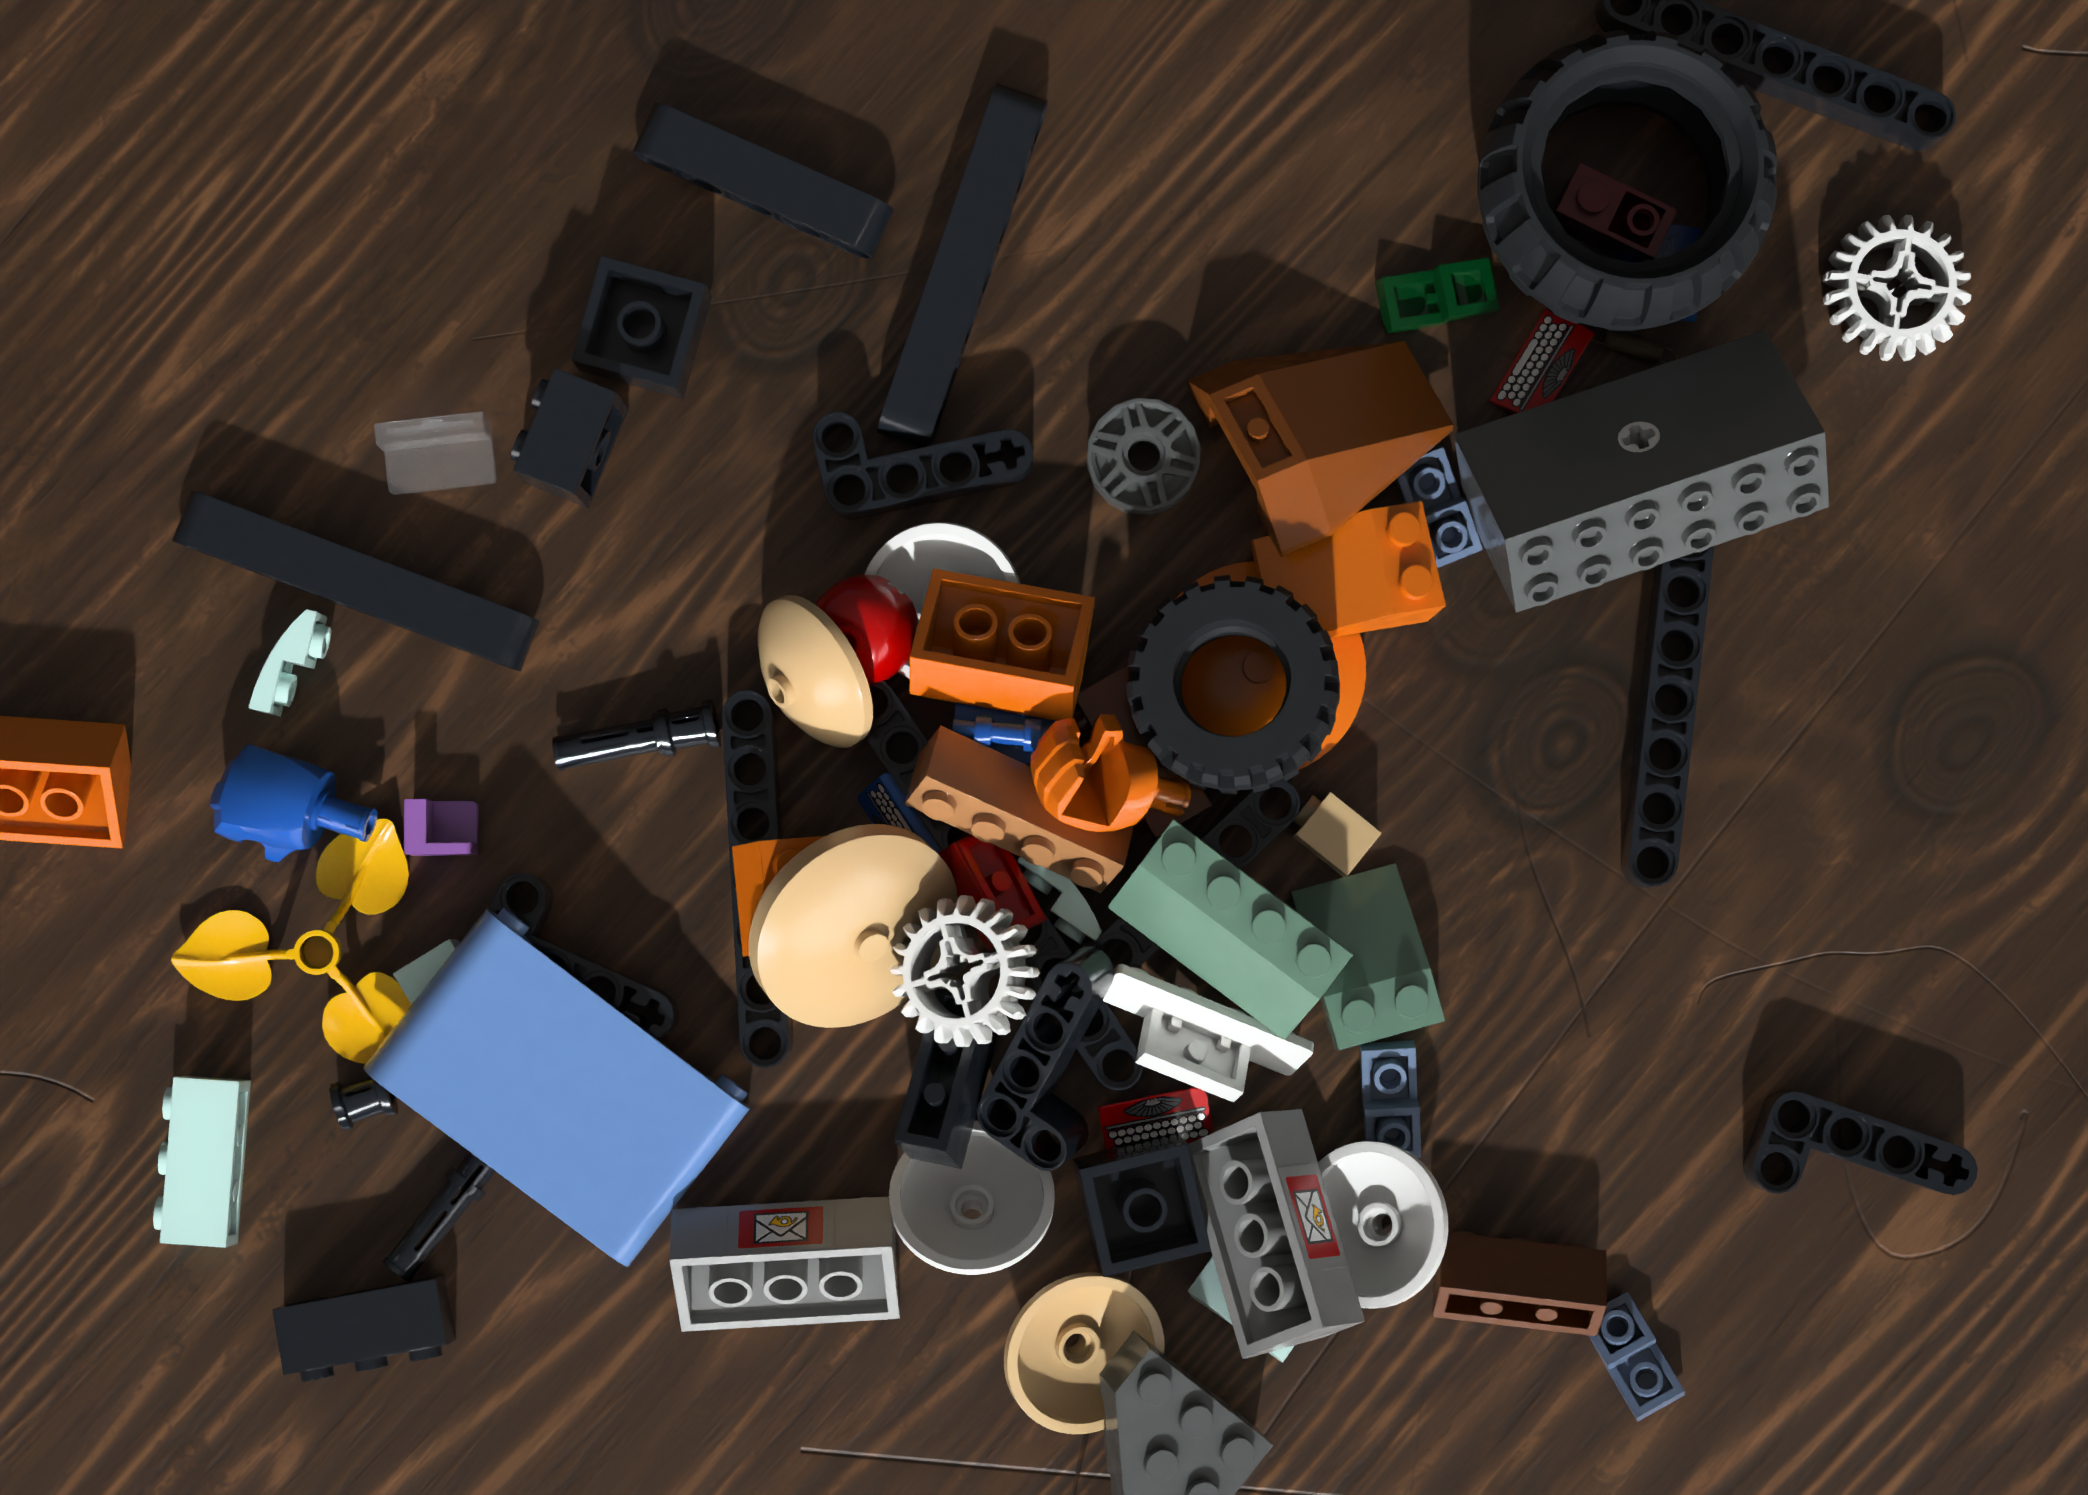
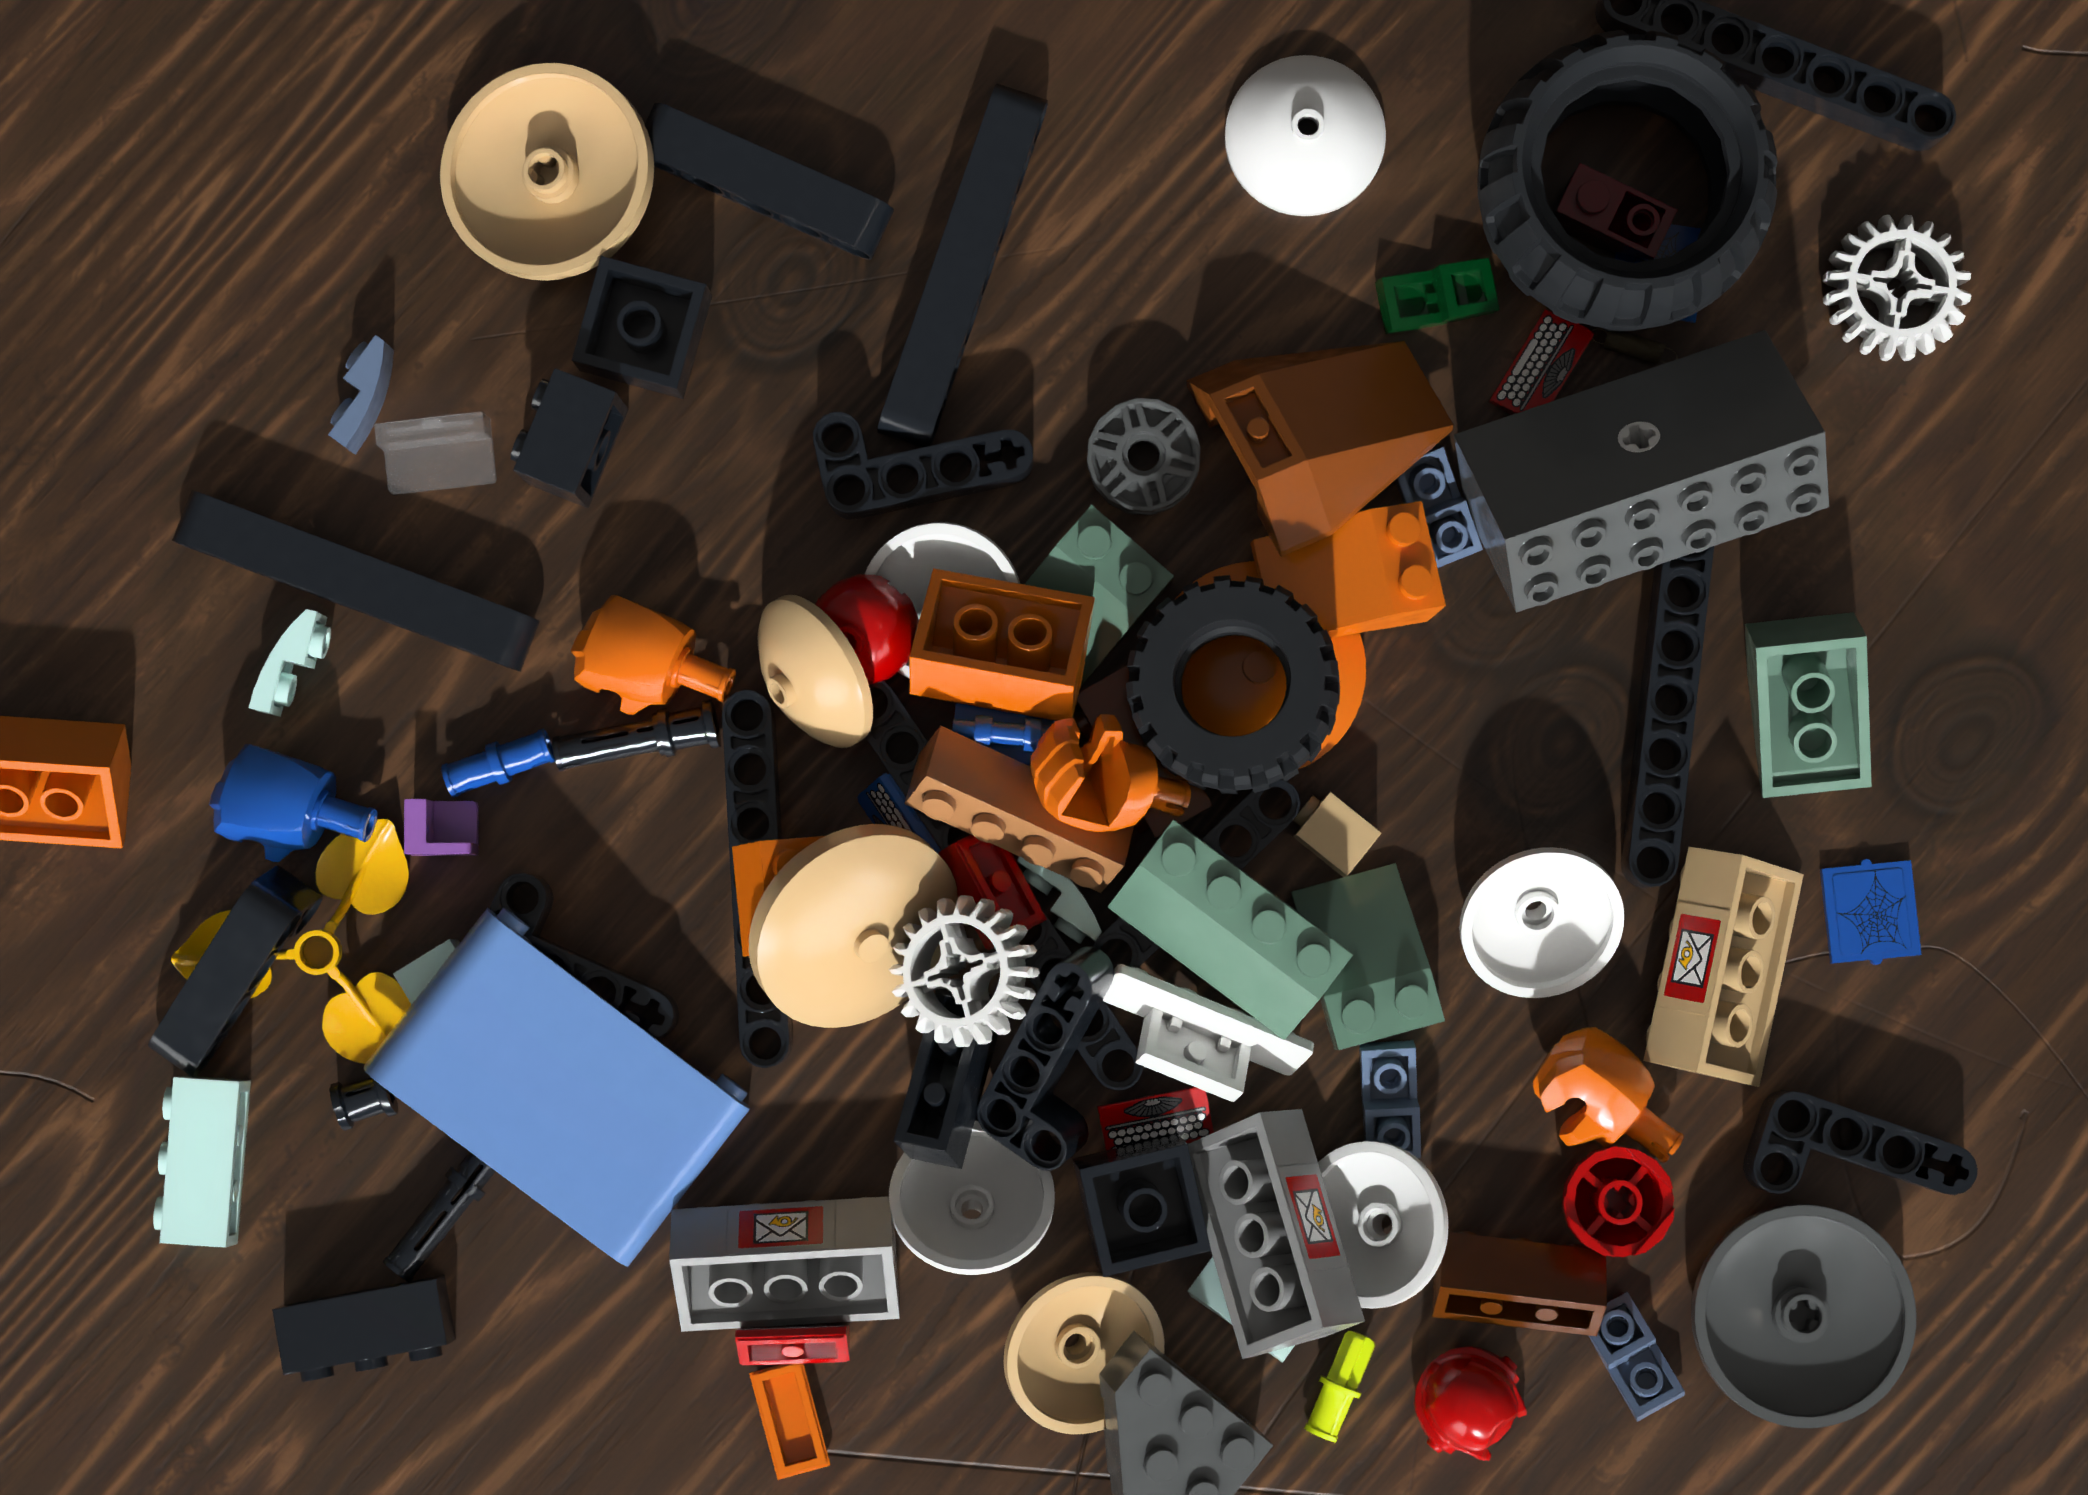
none -> black beam [148,865,323,1077]
none -> sand blue slope [328,335,394,455]
none -> tan dish [440,63,654,281]
none -> blue pin [441,728,555,798]
none -> orange piece [571,595,736,715]
none -> red slope [735,1325,850,1365]
none -> orange tile [749,1363,831,1480]
none -> sand green slope [1024,505,1174,689]
none -> white dish [1225,55,1386,216]
none -> neon yellow axle [1304,1330,1375,1443]
none -> red helmet [1414,1346,1527,1461]
none -> white dish [1459,847,1624,998]
none -> orange piece [1533,1027,1685,1163]
none -> red cylinder [1562,1146,1675,1257]
none -> tan slope [1643,847,1804,1087]
none -> dark grey dish [1691,1204,1917,1428]
none -> sand green slope [1745,612,1872,798]
none -> blue piece [1820,859,1922,965]

